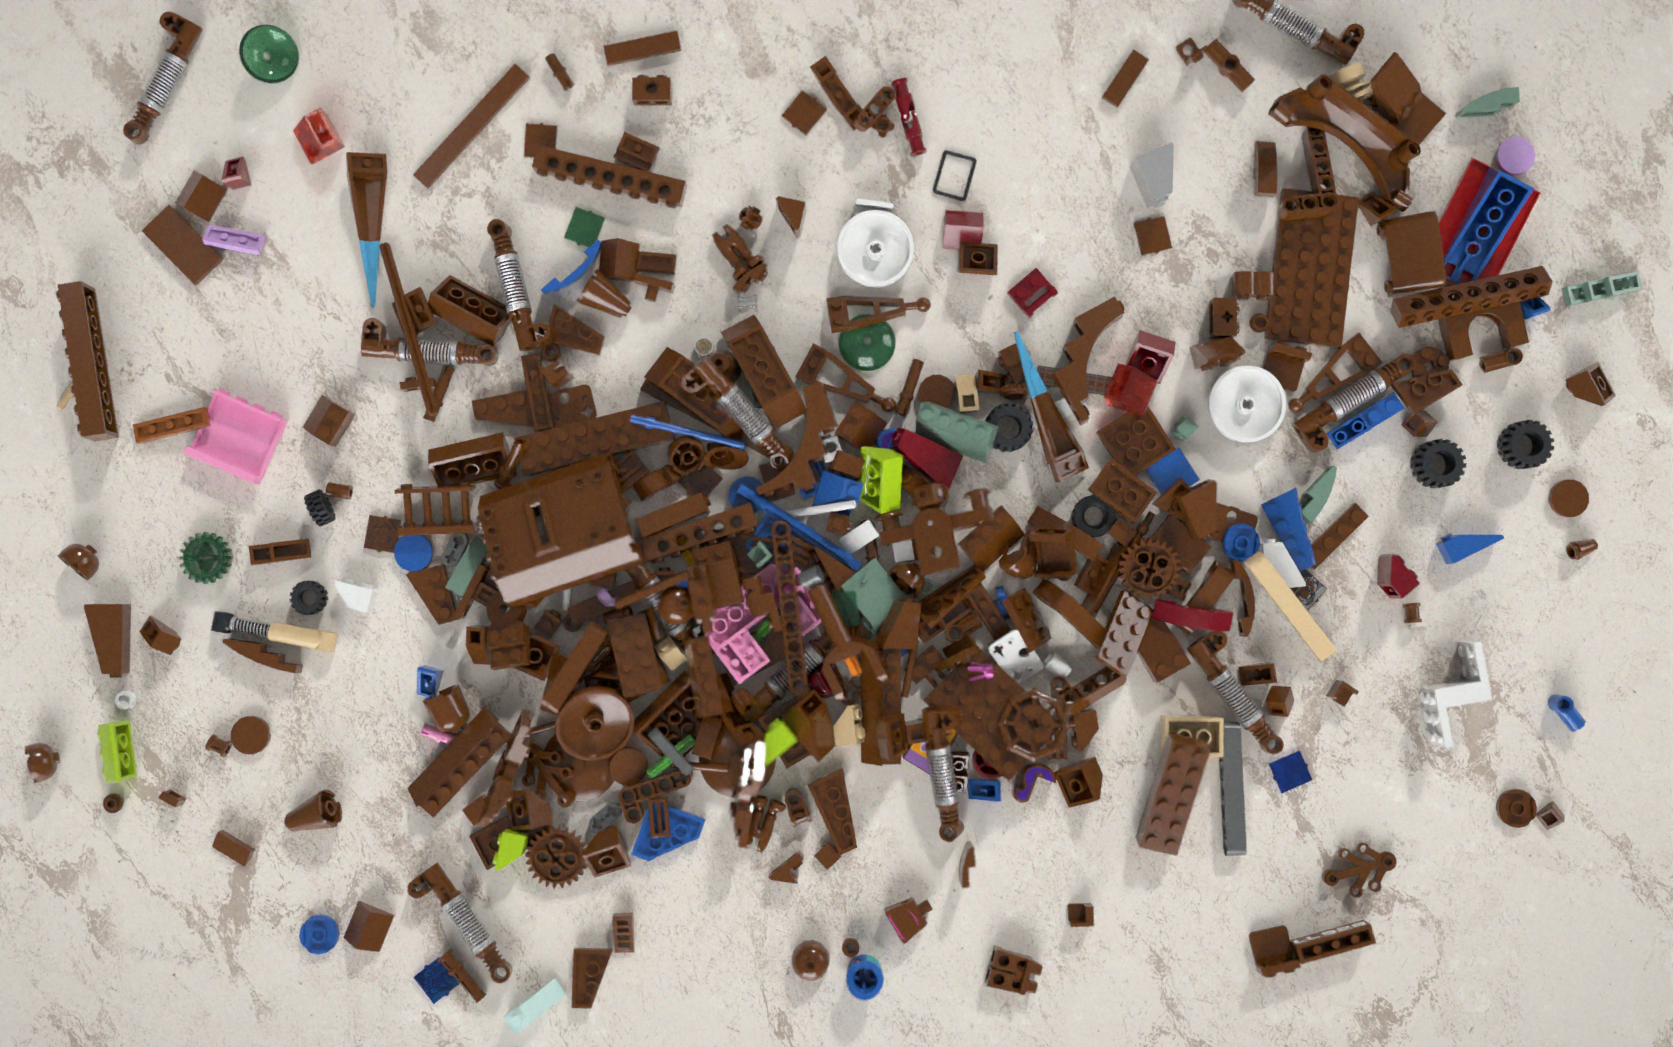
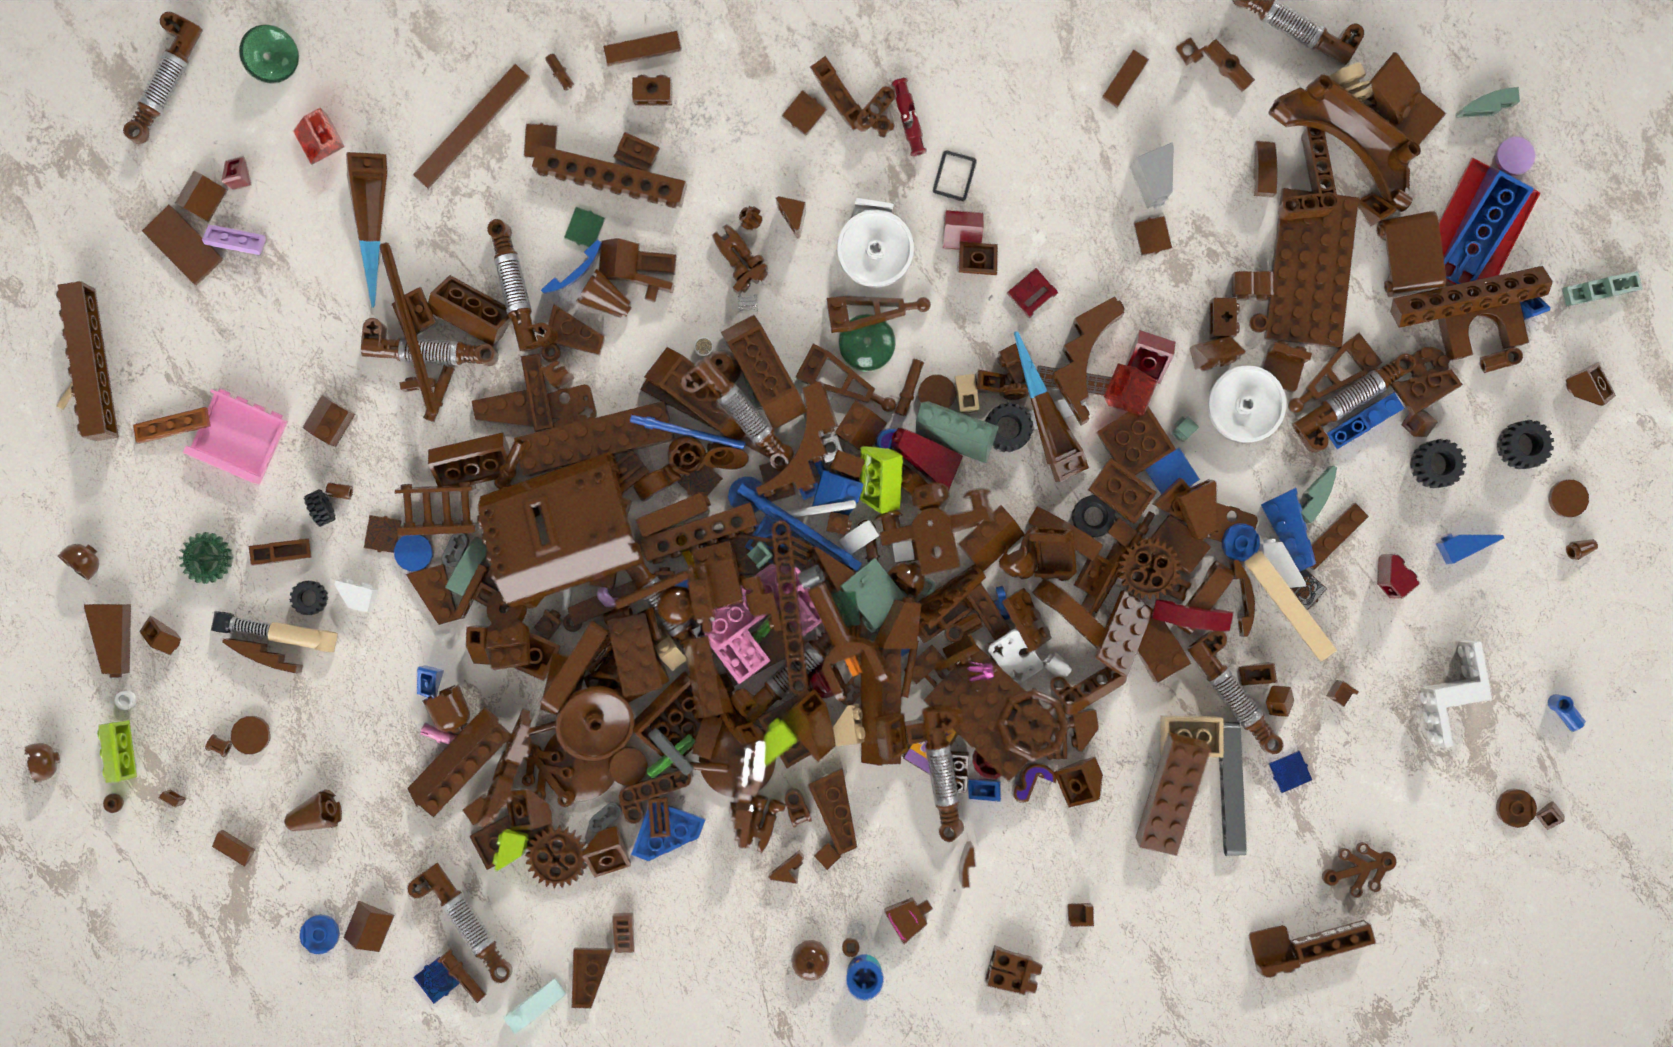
reddish brown bush [1402,603,1422,623] -> none

